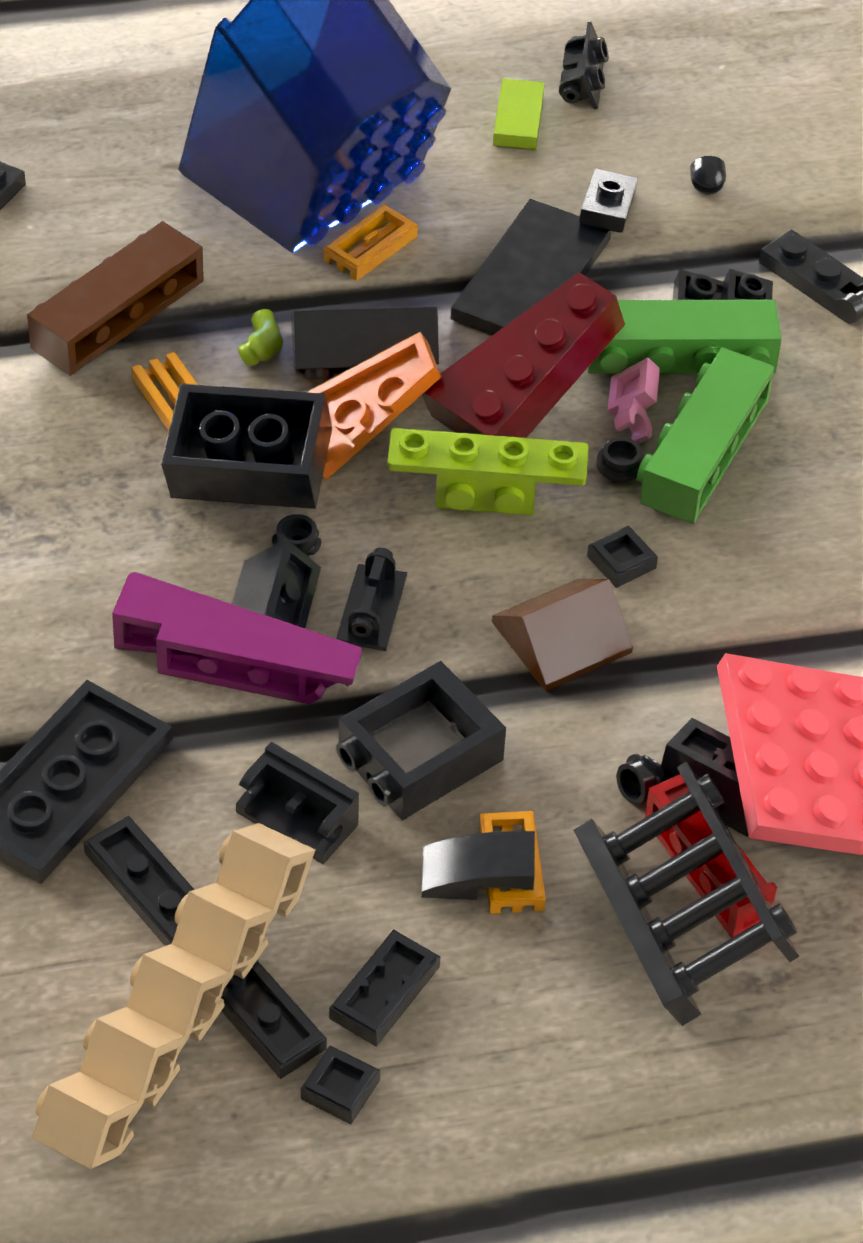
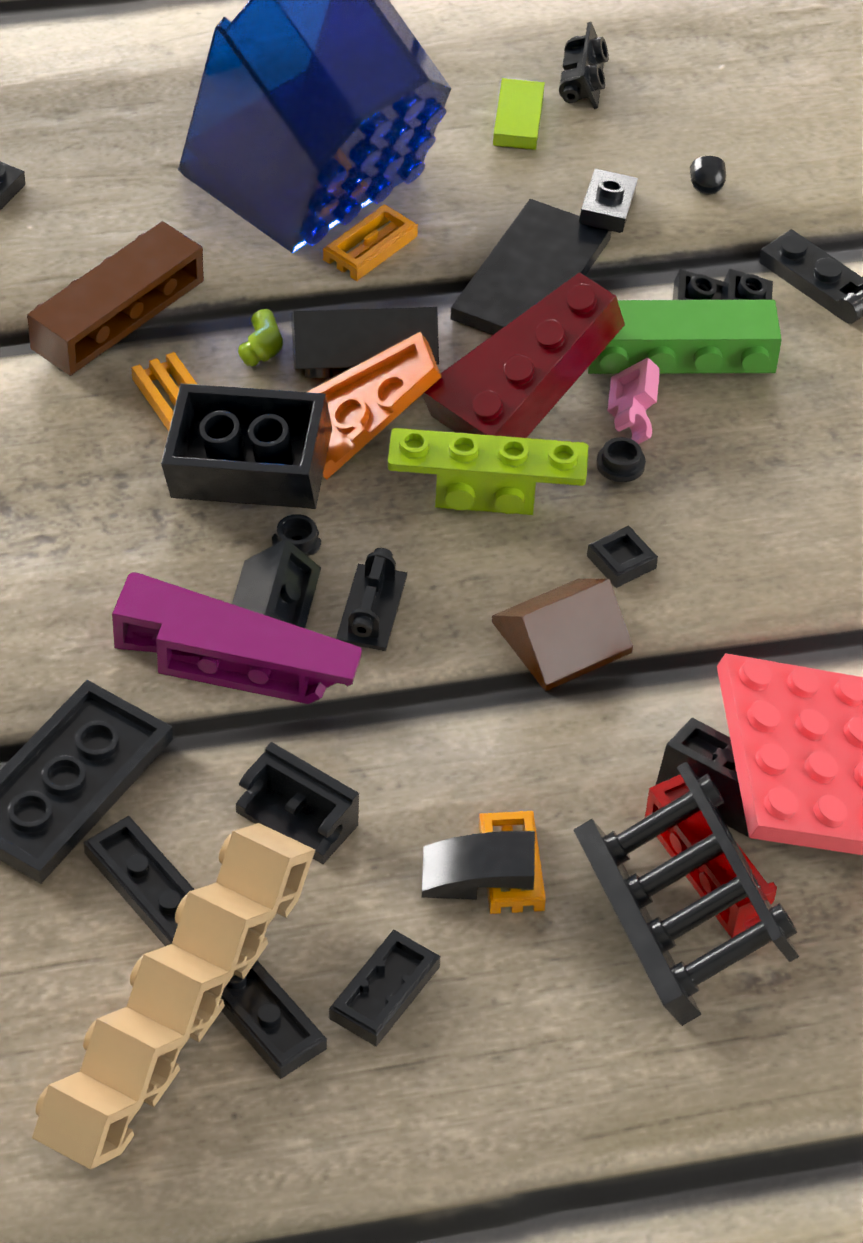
black tile [301,1045,380,1124] -> none
black window [336,661,506,821] -> none
black plate [616,753,665,805] -> none
bright green brick [637,347,775,524] -> none

